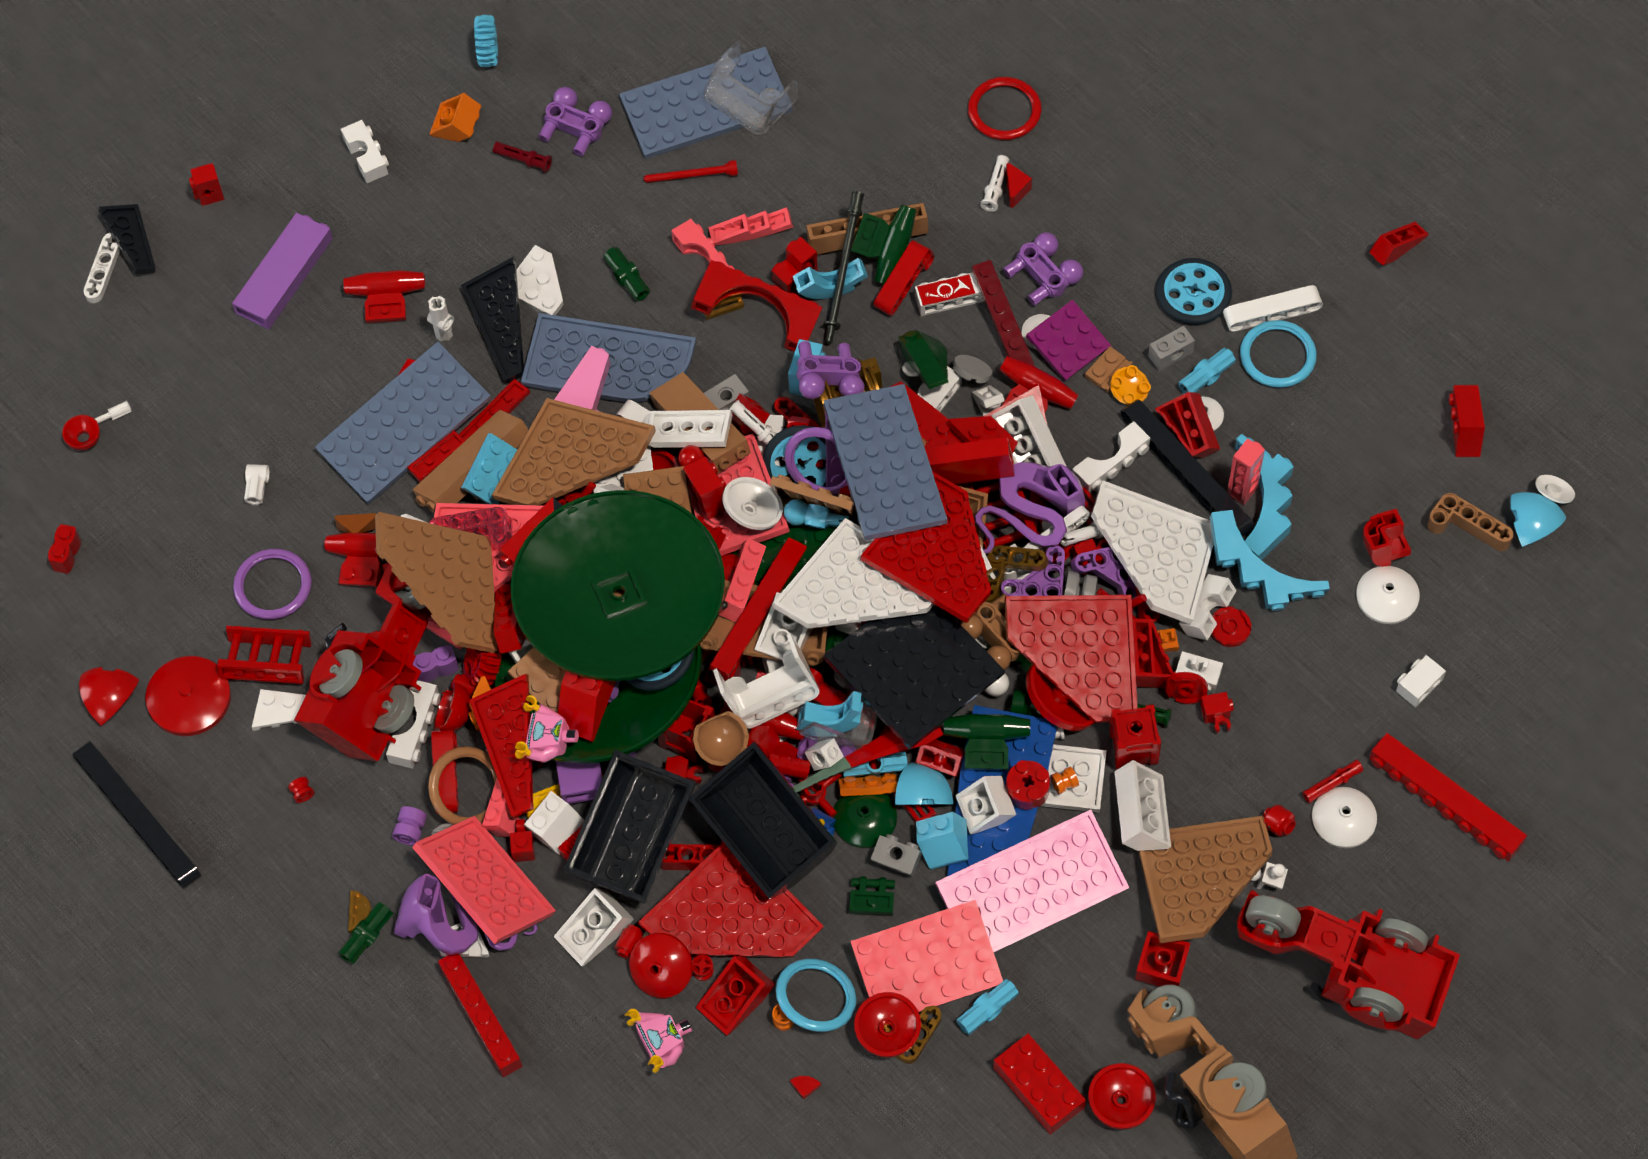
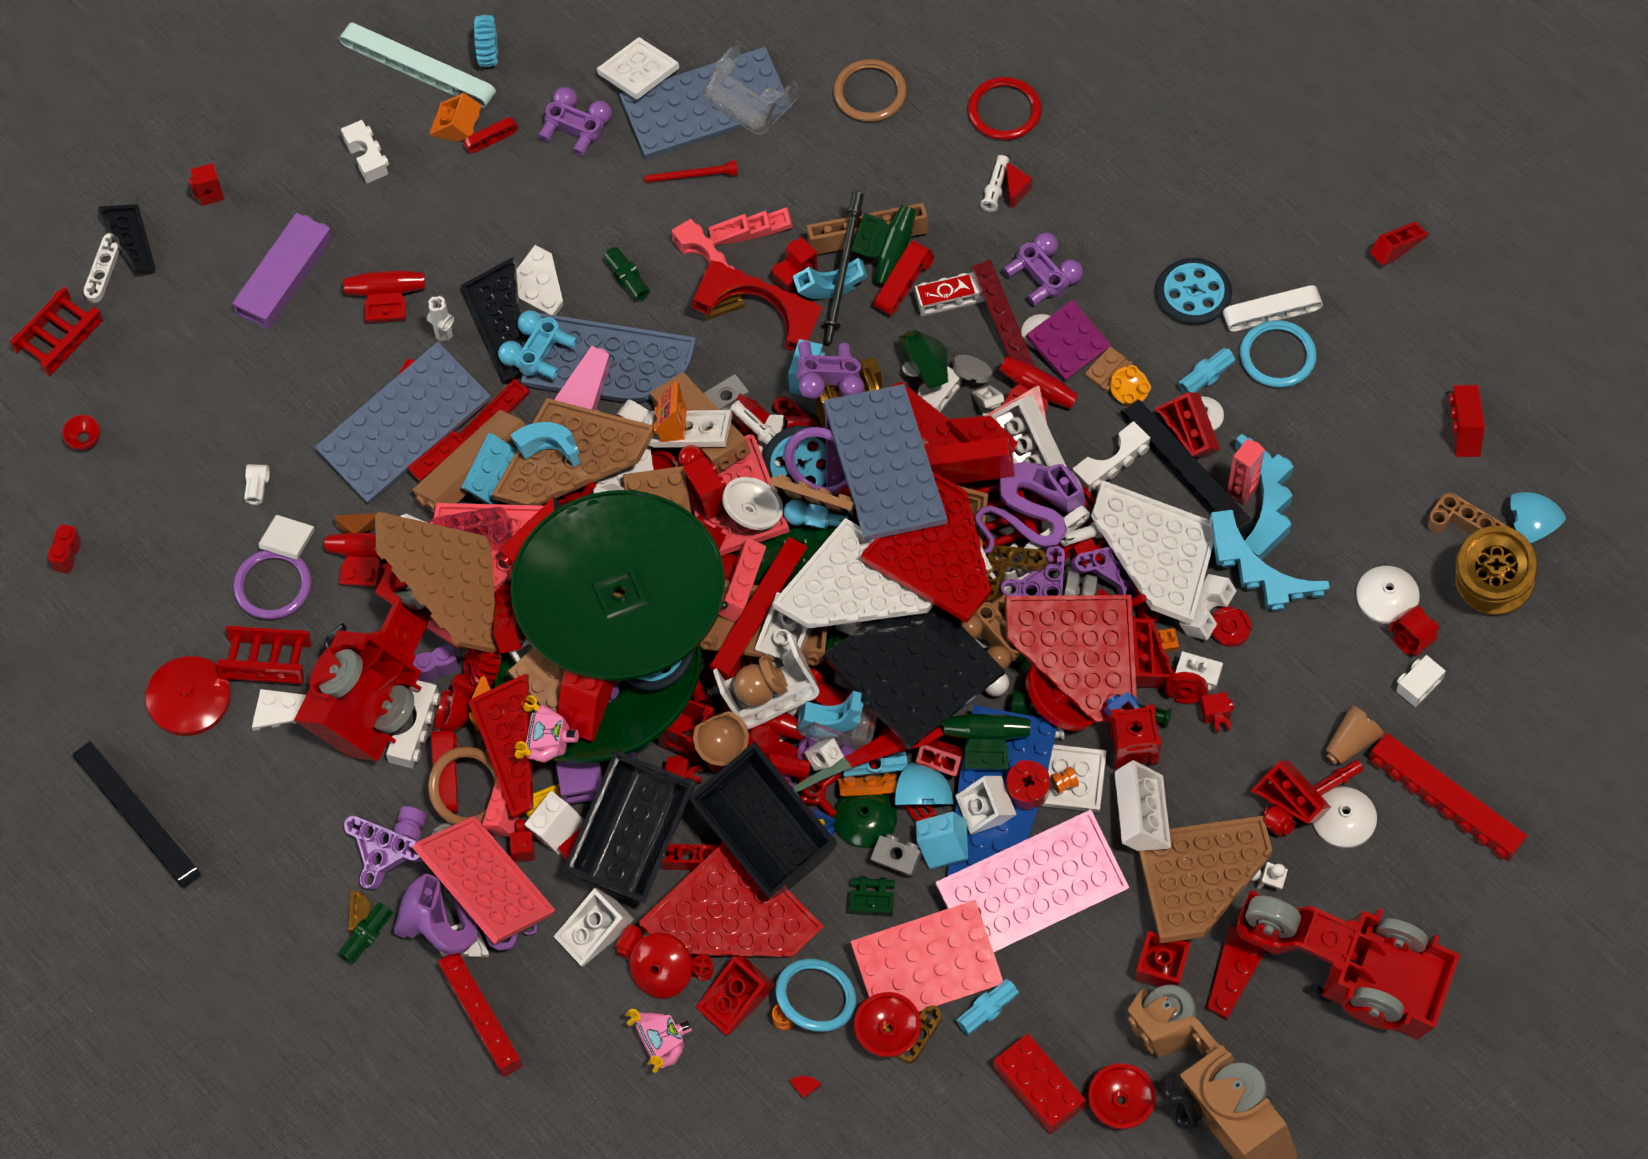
red brick [79,667,139,726] -> none
white axle [95,401,132,424] -> none
red wheel [288,777,315,803] -> none
dark red pin [493,141,552,173] -> none
light grey brick [1148,326,1195,371] -> none
red brick [1363,509,1411,567] -> none
white dish [1535,475,1575,503] -> none
none -> red fence [10,286,104,377]
none -> white tile [259,515,314,560]
none -> light aqua beam [339,23,496,108]
none -> medium lavender beam [344,816,423,890]
none -> red beam [464,117,519,153]
none -> medium azure piece [498,310,578,380]
none -> medium azure arch [511,422,581,467]
none -> white plate [597,37,679,100]
none -> orange slope [654,381,687,442]
none -> medium nougat tile [733,654,788,706]
none -> medium nougat wedge [833,59,907,122]
none -> blue bracket [1103,691,1139,716]
none -> red wing [1207,925,1267,1021]
none -> red wedge [1251,760,1332,824]
none -> medium nougat cone [1325,706,1384,765]
none -> red brick [1389,605,1439,656]
none -> pearl gold wheel [1455,525,1538,615]

